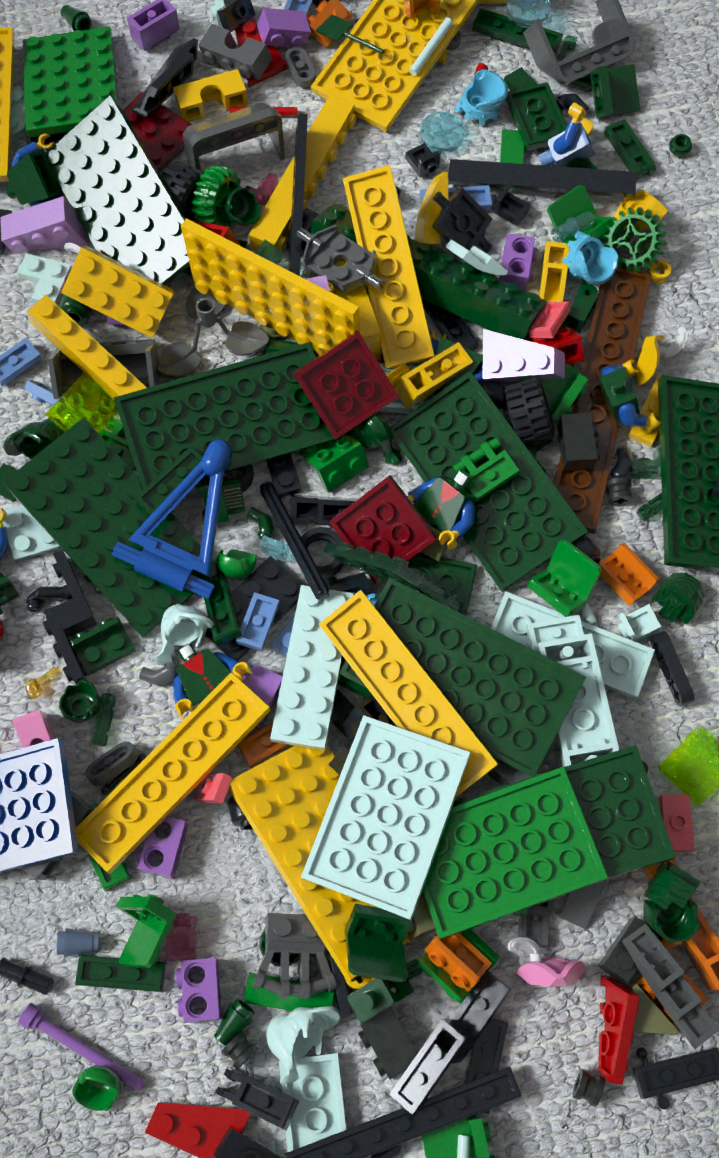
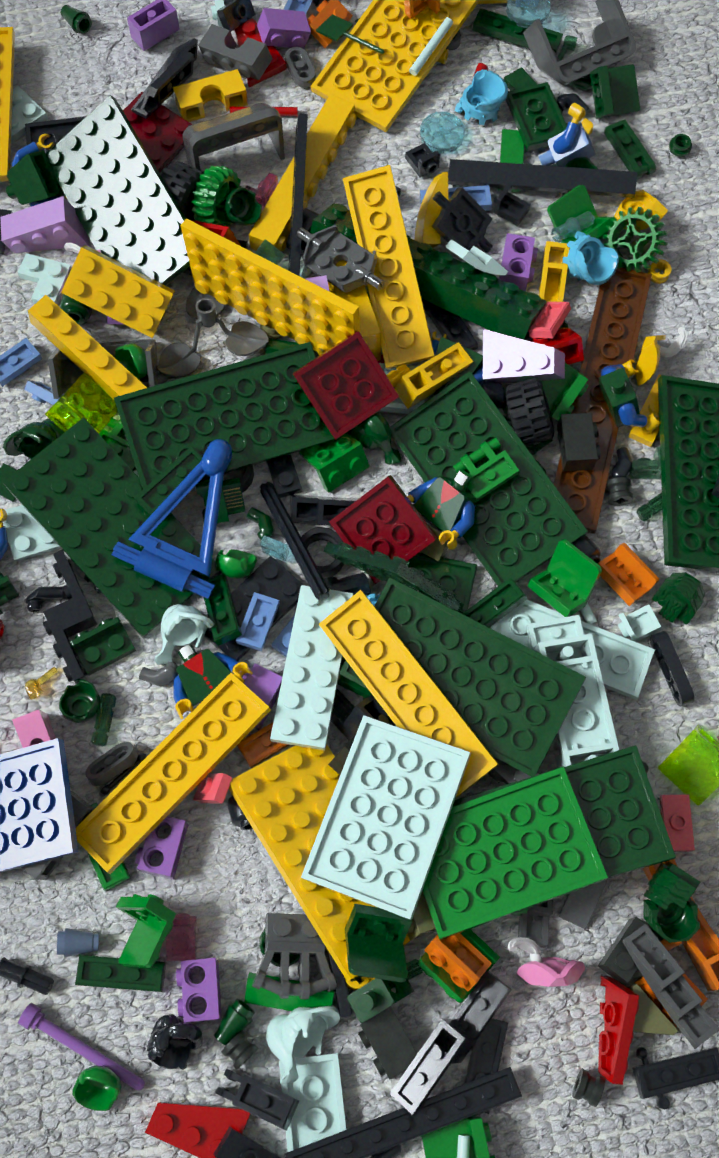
green plate [23,26,118,138] -> none
dark green leg [565,284,598,333] -> none
none -> green hair [115,343,148,380]
none -> black hair [147,1014,203,1070]
none -> dark green tile [462,577,528,628]

